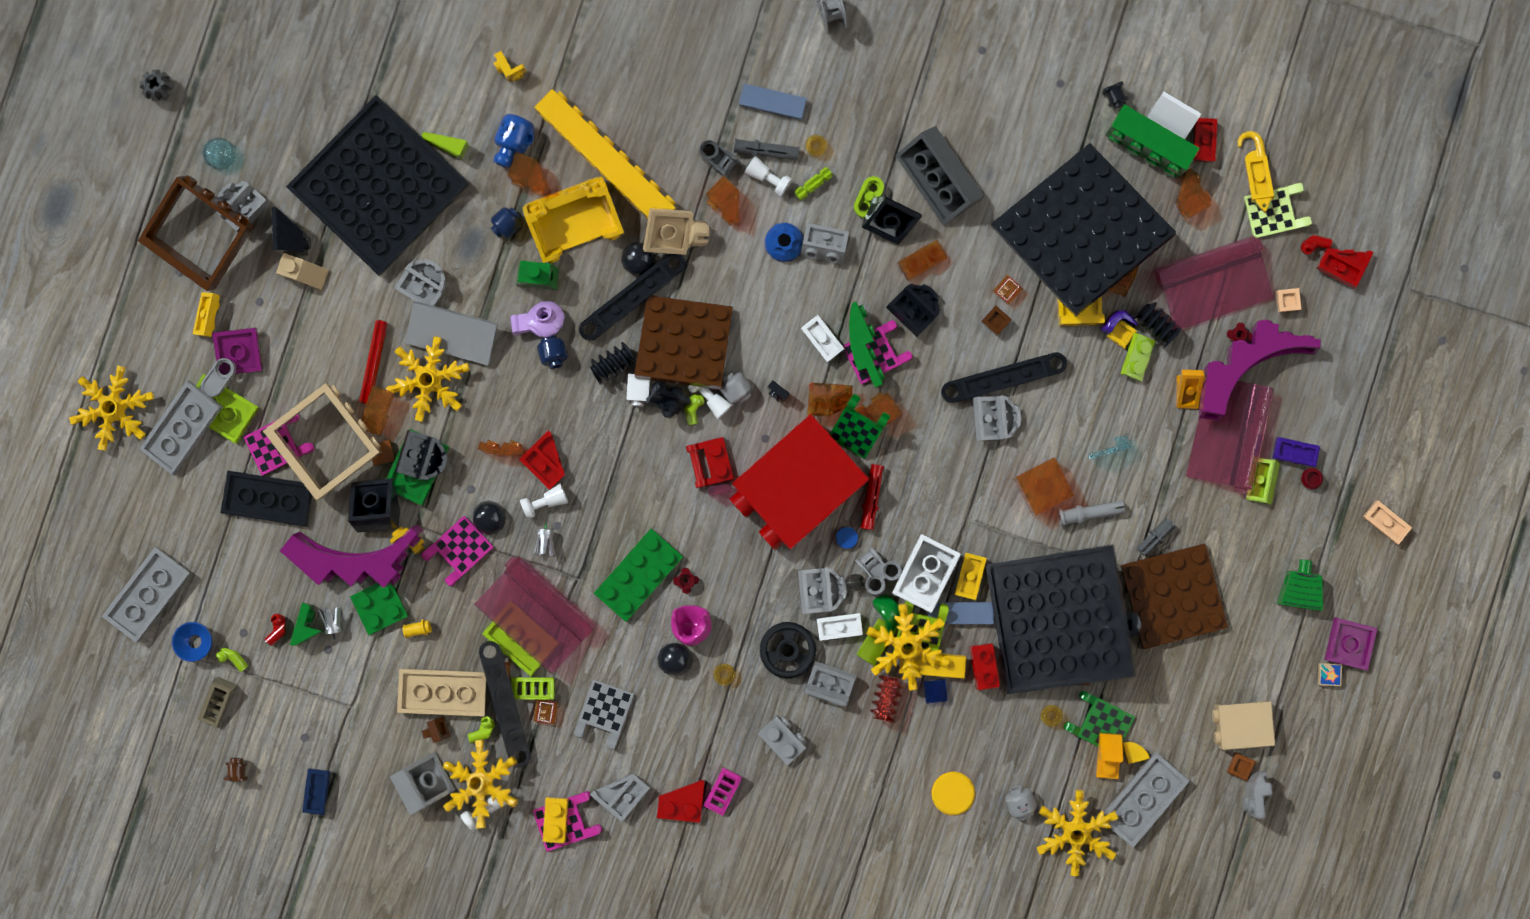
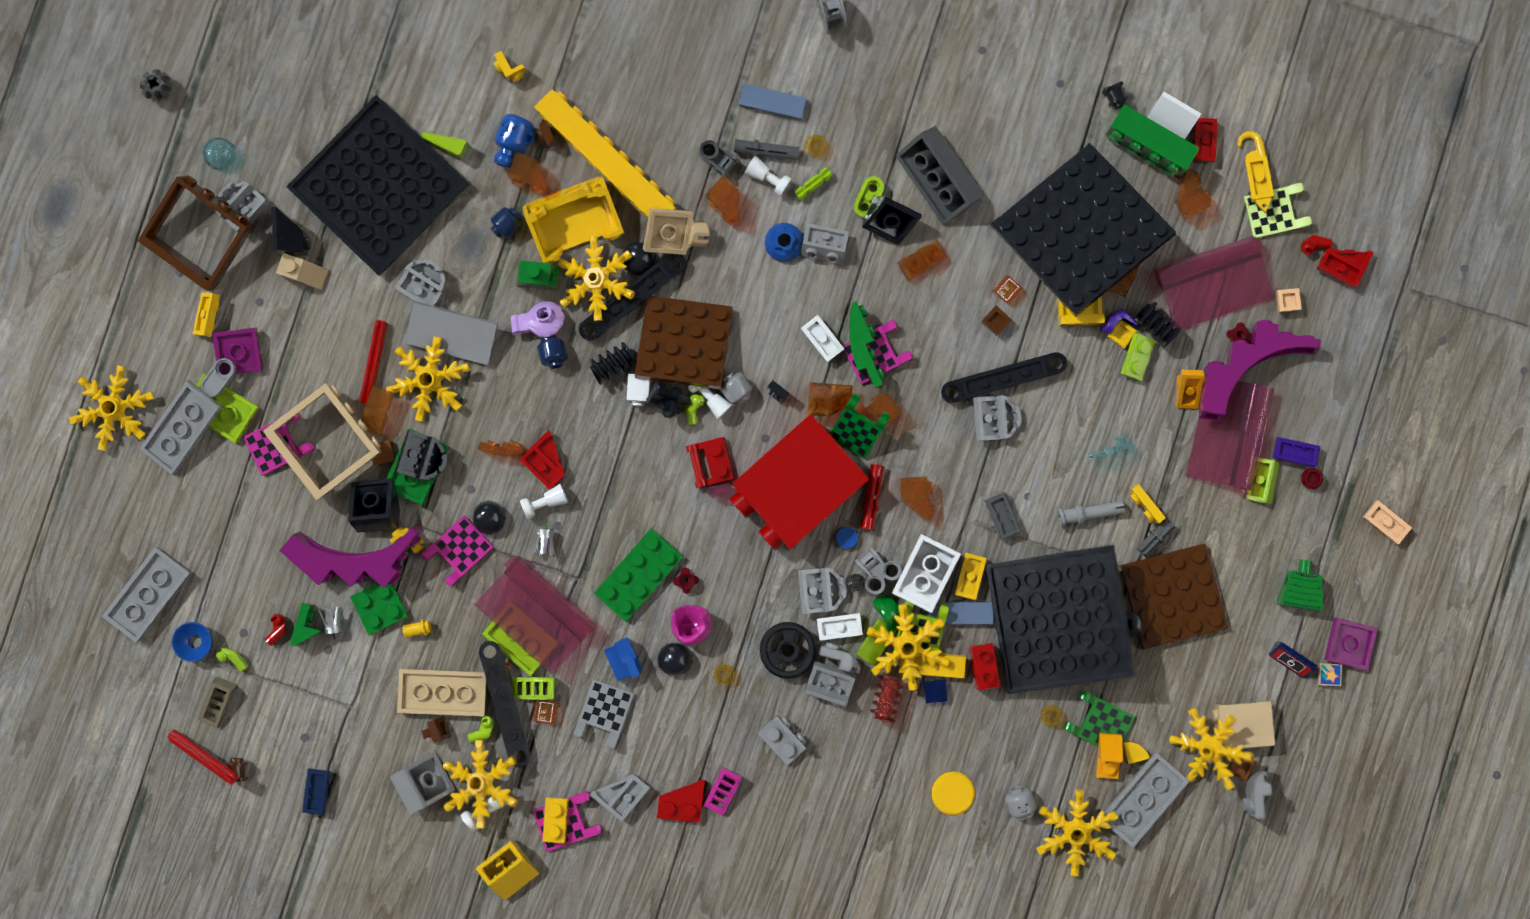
black tile [220,470,312,527] -> none
black slope [886,283,940,337] -> none
clear orange brick [1013,457,1074,516] -> none
none -> red axle [167,730,239,785]
none -> yellow slope [475,839,540,901]
none -> reddish brown plate [537,120,556,148]
none -> yellow piece [558,236,635,322]
none -> blue piece [604,637,643,681]
none -> light grey slope [819,642,861,674]
none -> clear orange slope [900,477,933,521]
none -> dark grey plate [984,492,1022,540]
none -> yellow plate [1129,484,1166,524]
none -> yellow piece [1169,707,1254,790]
none -> slope [1269,642,1318,678]

